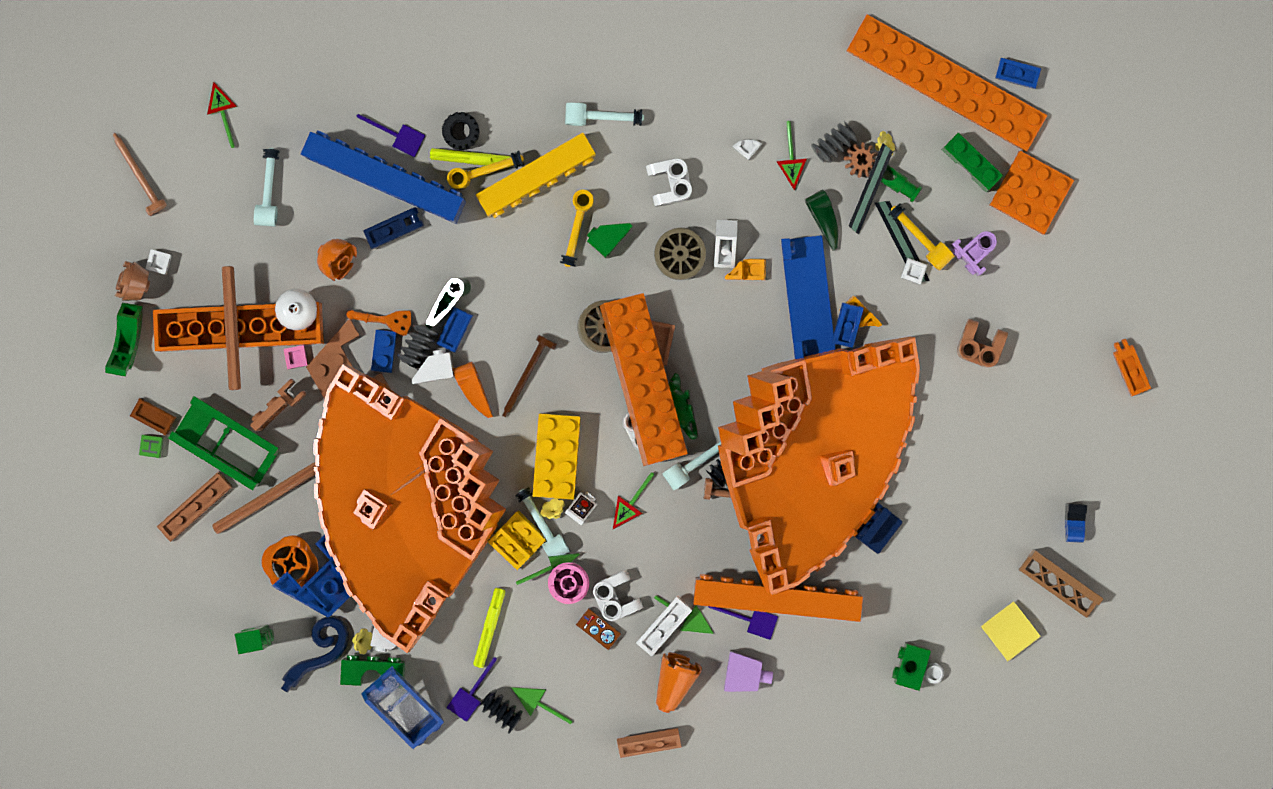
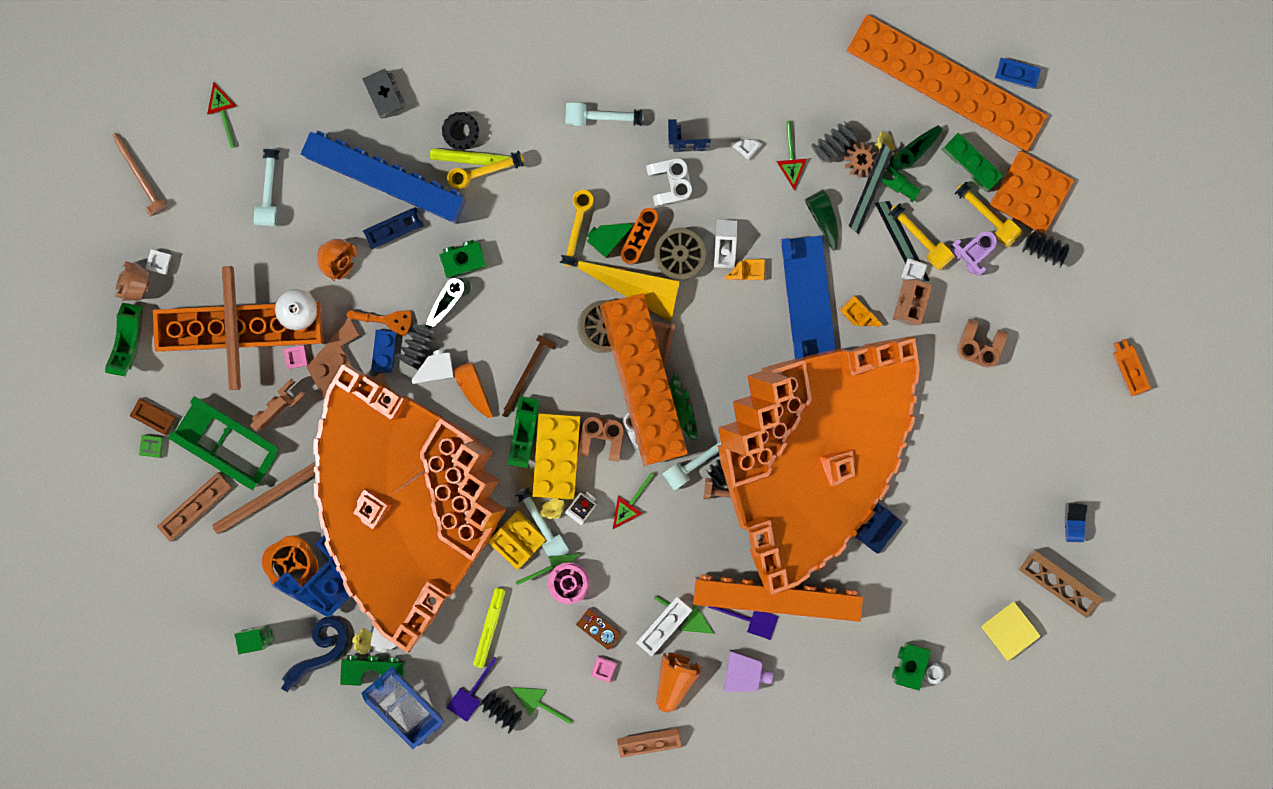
dark purple piece [356,114,425,157] -> none
blue tile [436,307,473,353] -> none
yellow brick [476,132,596,219] -> none
white piece [593,570,644,621] -> none
blue plate [832,302,864,348] -> none
none -> dark grey brick [362,68,405,119]
none -> green brick [439,240,487,279]
none -> green arch [507,396,540,468]
none -> yellow wedge [577,261,680,322]
none -> nougat piece [578,417,624,462]
none -> bright pink tile [591,656,617,683]
none -> orange beam [621,208,658,265]
none -> dark blue bracket [668,119,711,152]
none -> dark green piece [890,125,943,170]
none -> nougat brick [893,279,932,326]
none -> yellow piece [954,182,1023,248]
none -> black piece [1022,230,1069,268]

